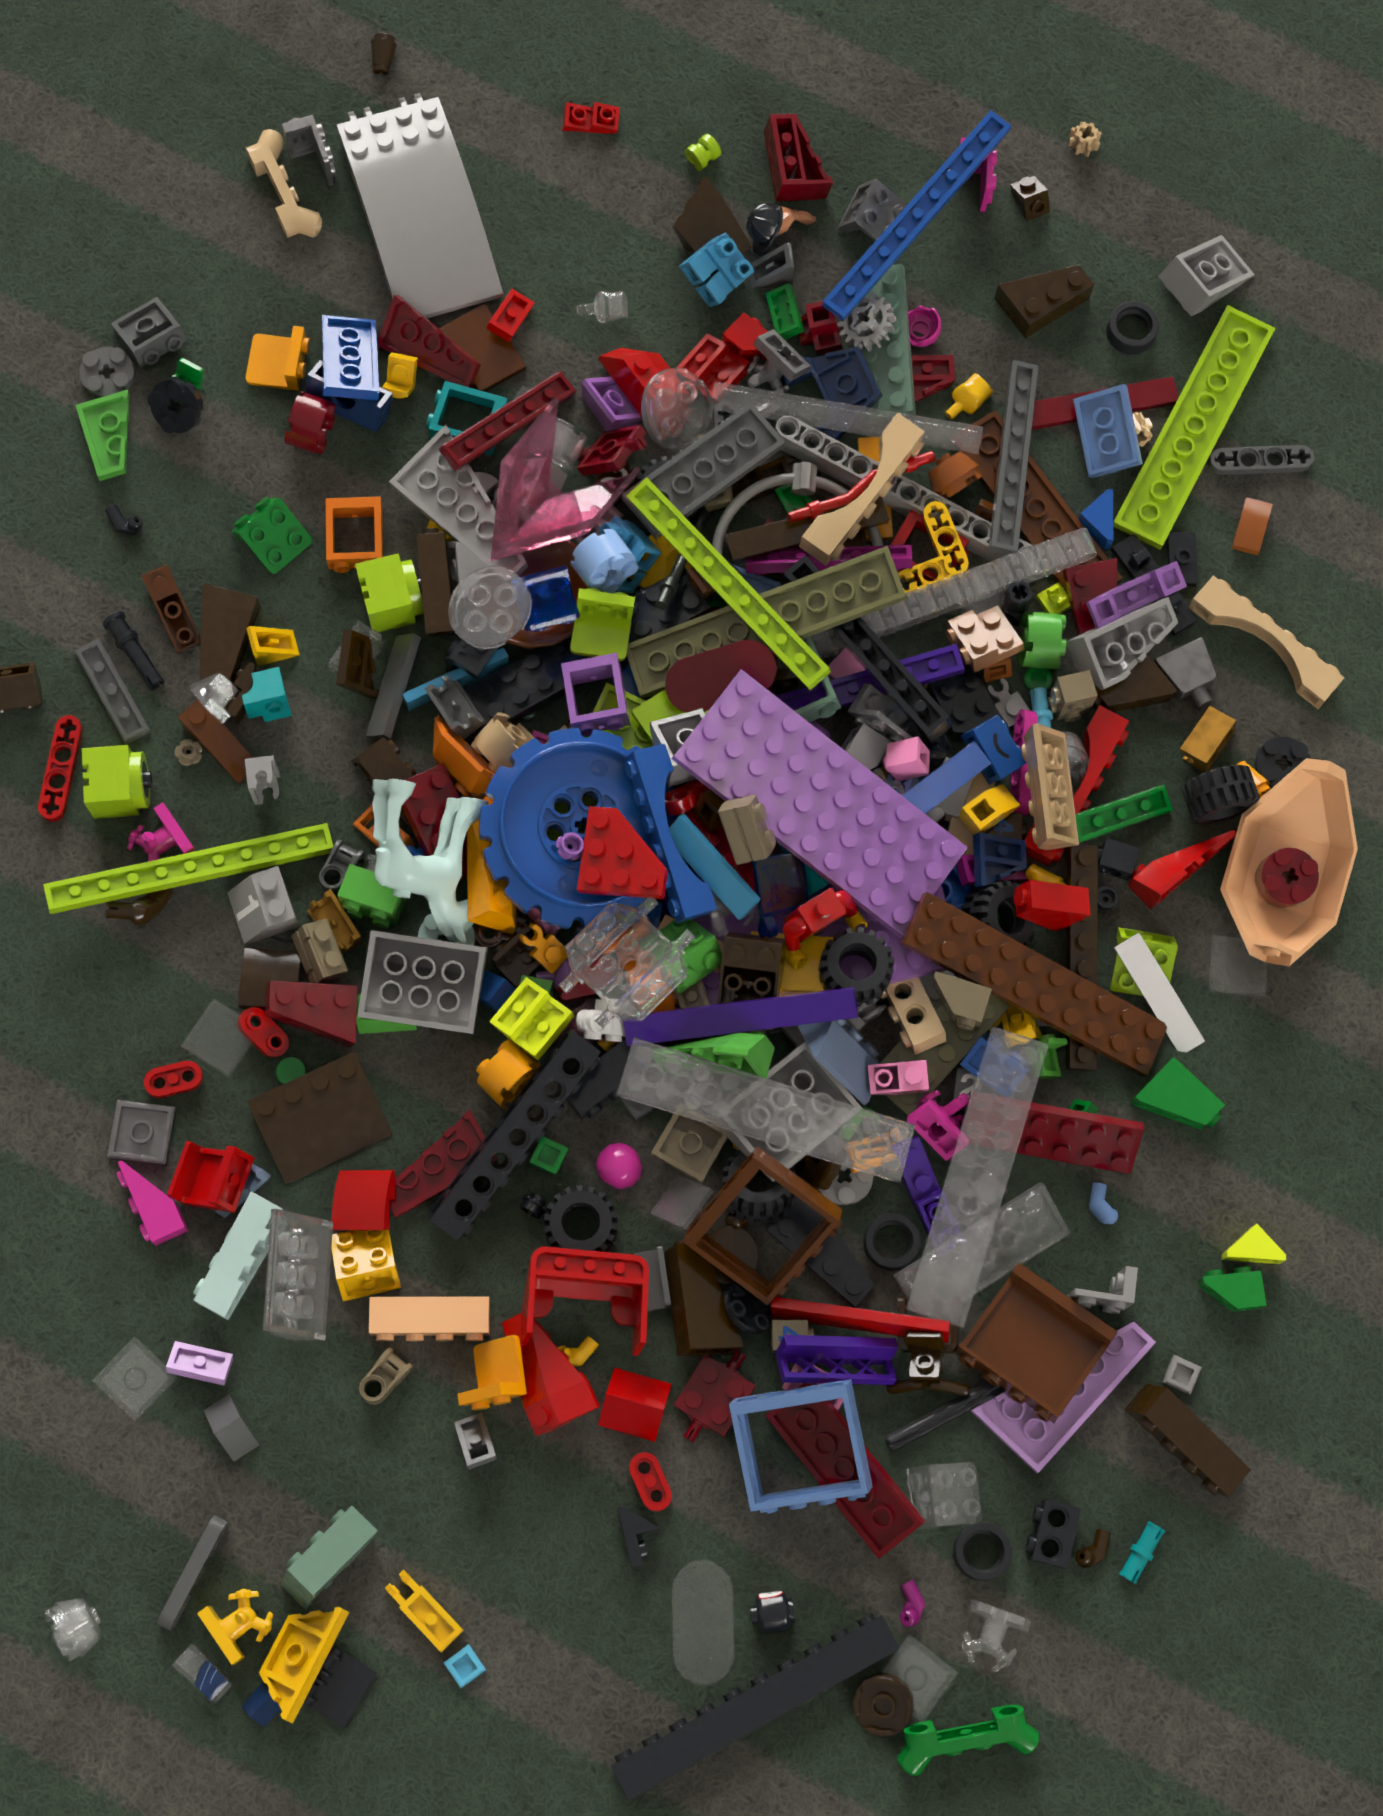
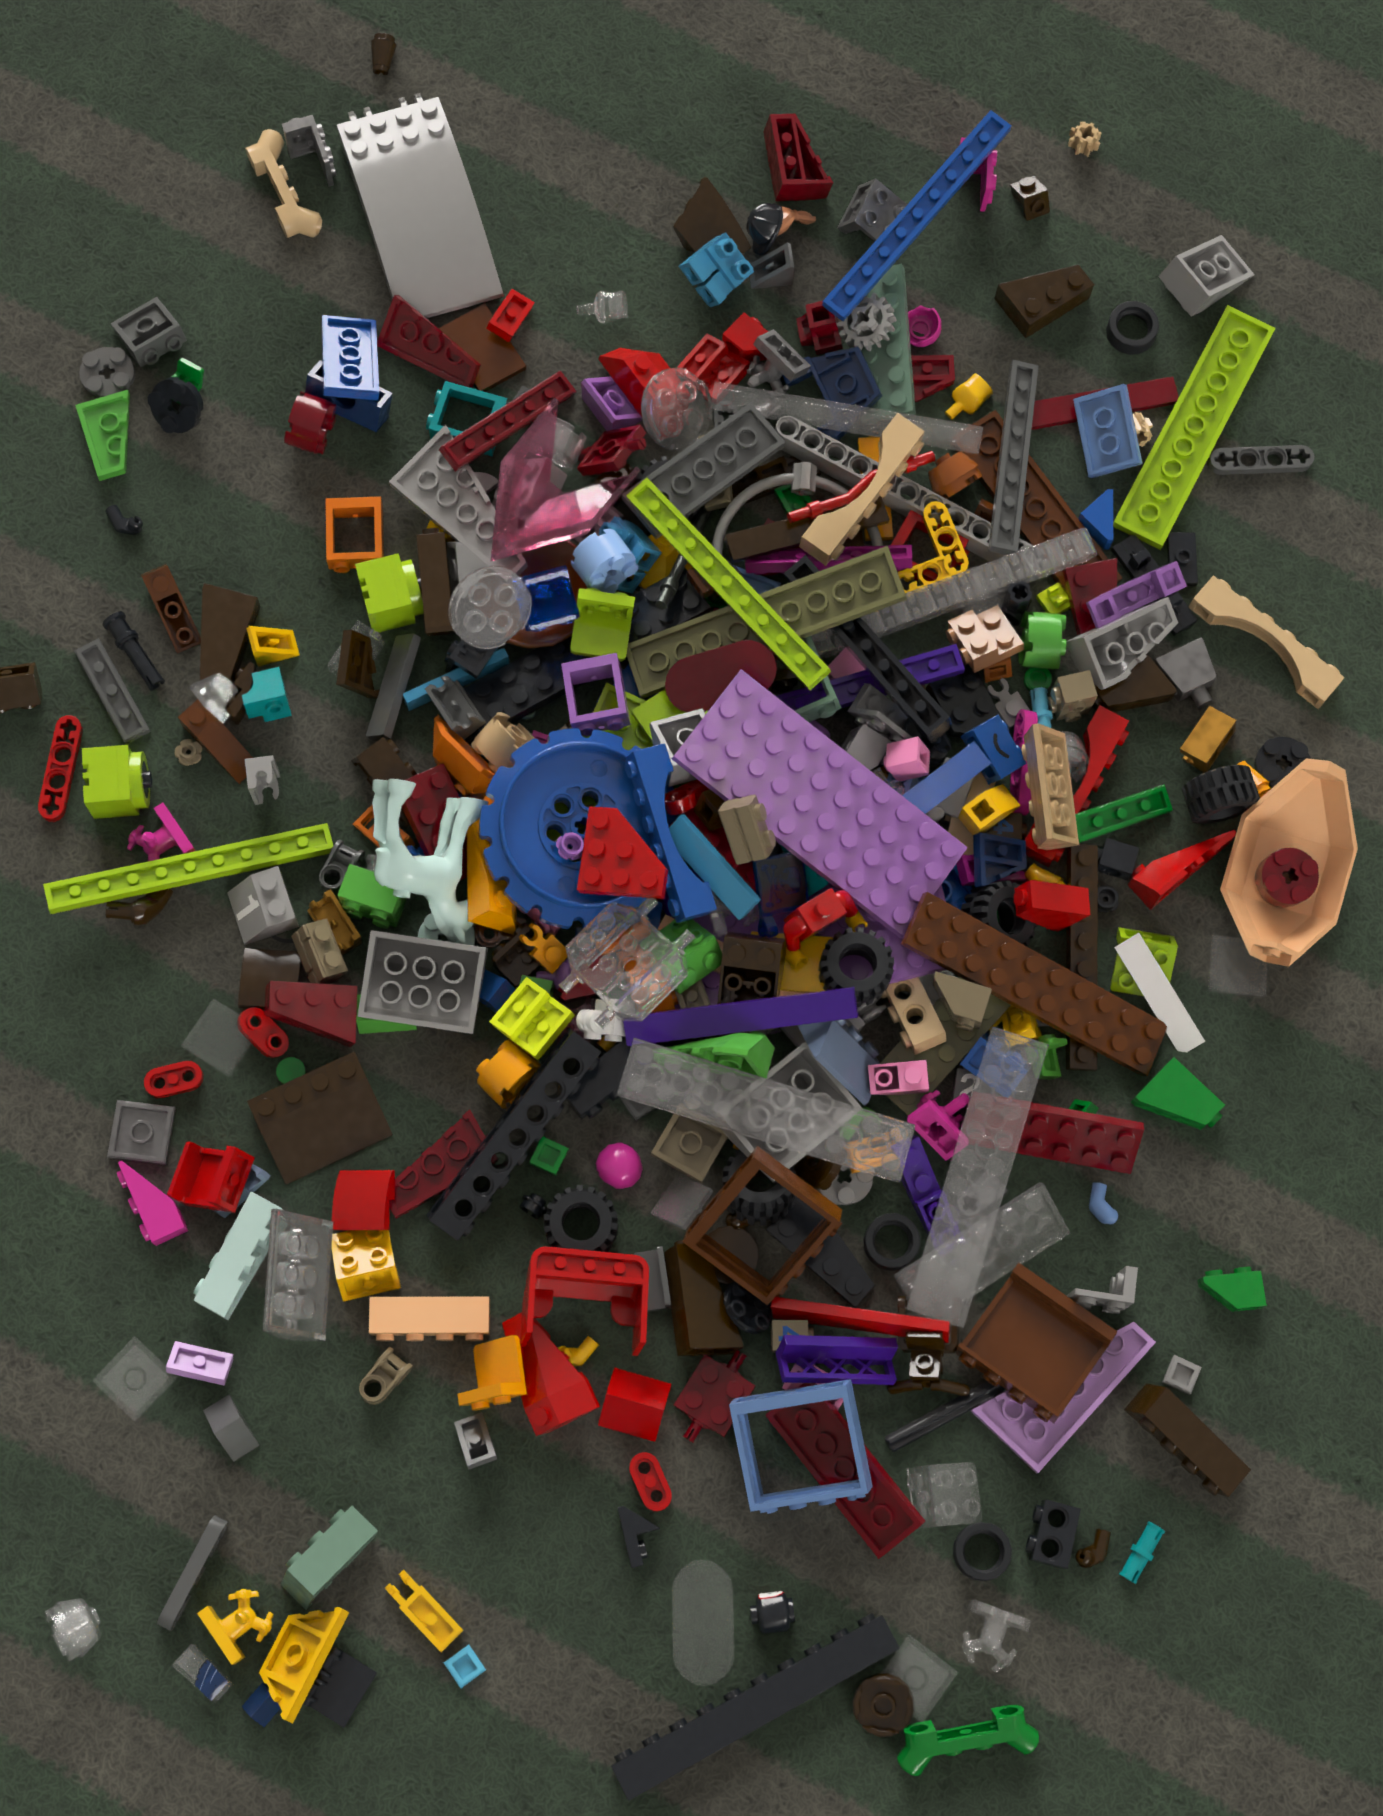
green bracket [231,497,312,574] -> none
light orange bracket [245,326,310,391] -> none
yellow bracket [382,352,418,399] -> none
red slope [562,102,620,134] -> none
lime wheel [685,134,721,171] -> none
green plate [765,283,804,340] -> none
magenta arm [900,1579,925,1627] -> none
neon yellow slope [1222,1224,1286,1264] -> none
dark orange slope [1232,497,1273,555] -> none

